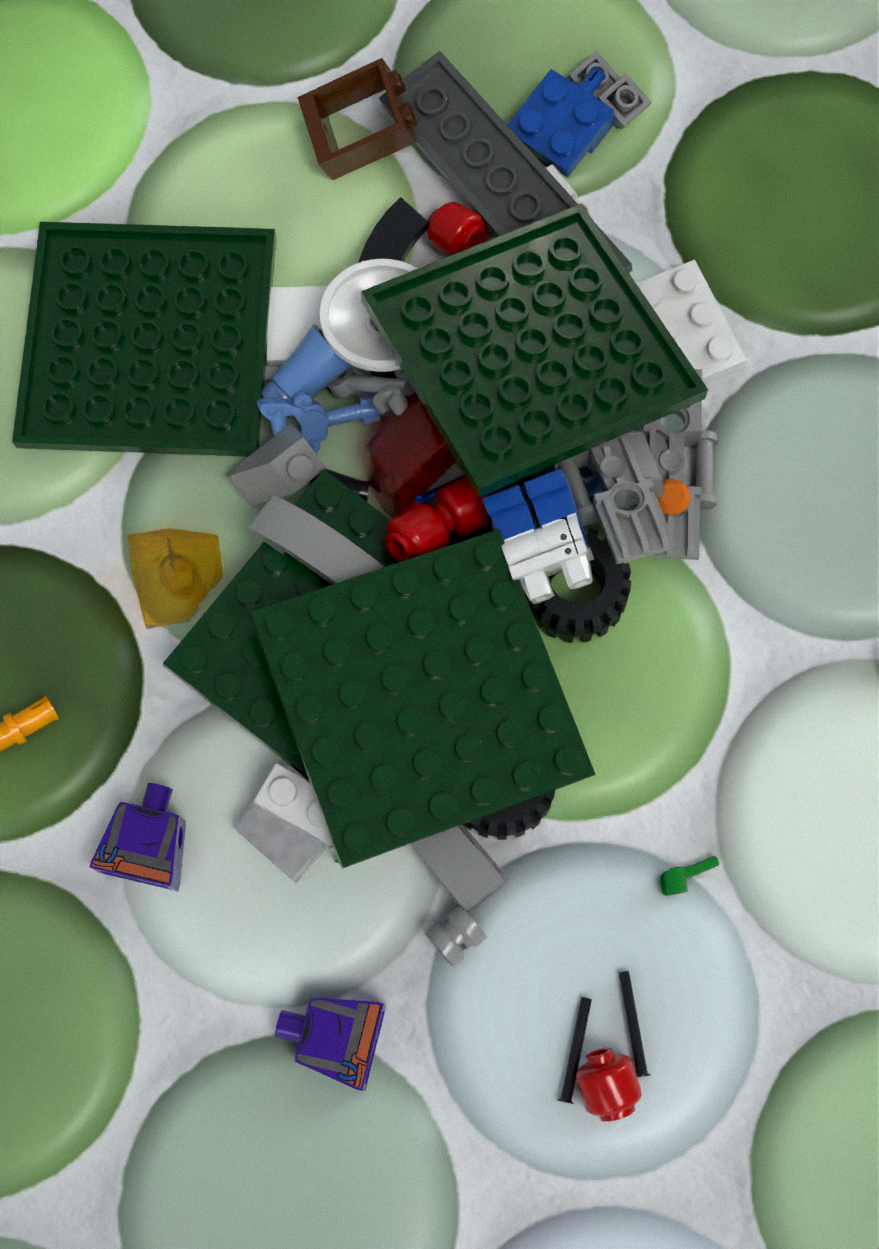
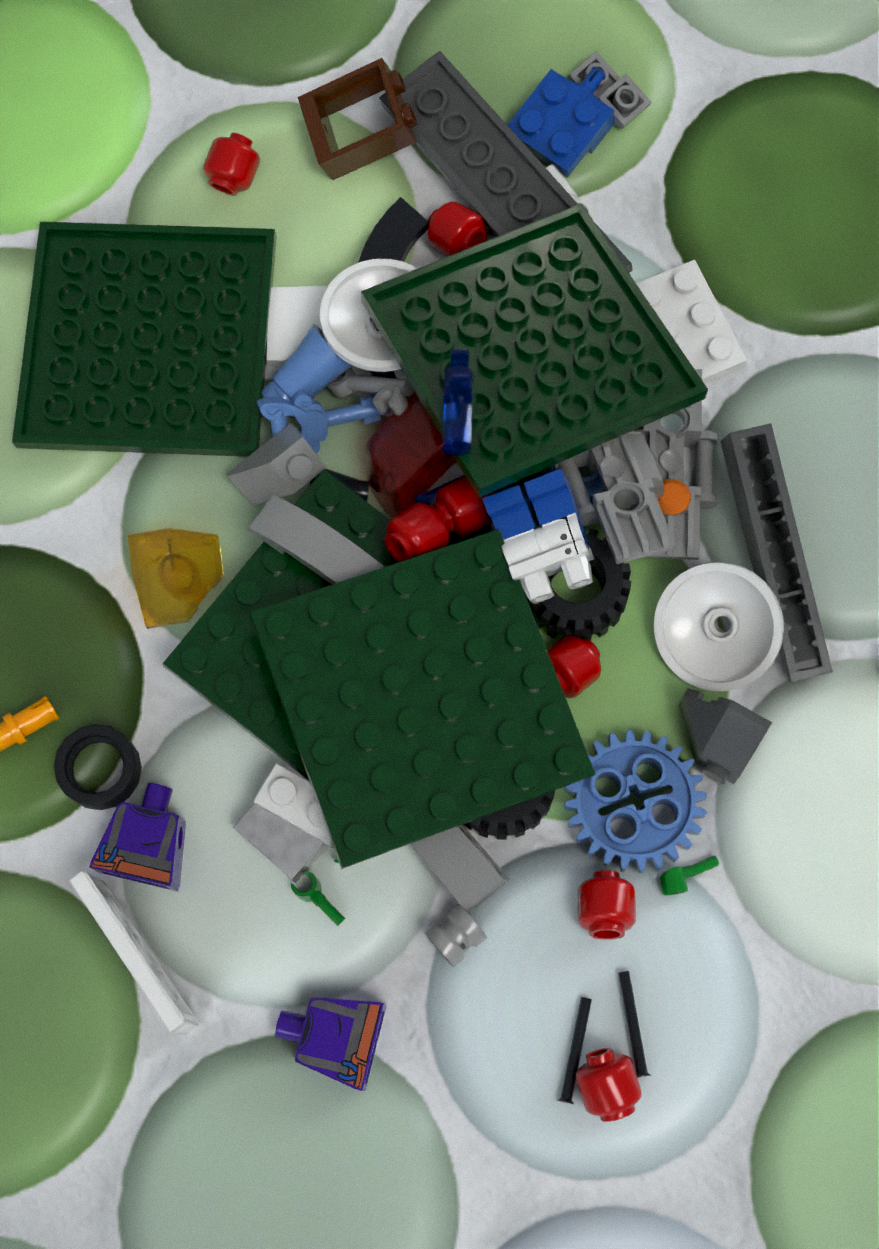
none -> black tyre [54,724,142,810]
none -> white tile [69,871,199,1035]
none -> red head [203,132,260,196]
none -> green hand [291,871,346,926]
none -> clear blue bar [443,349,473,456]
none -> red head [547,635,601,699]
none -> medium blue gear [564,729,707,873]
none -> red head [578,870,636,940]
none -> white dish [654,562,784,691]
none -> dark grey slope [679,688,772,784]
none -> dark grey slope [720,423,833,682]

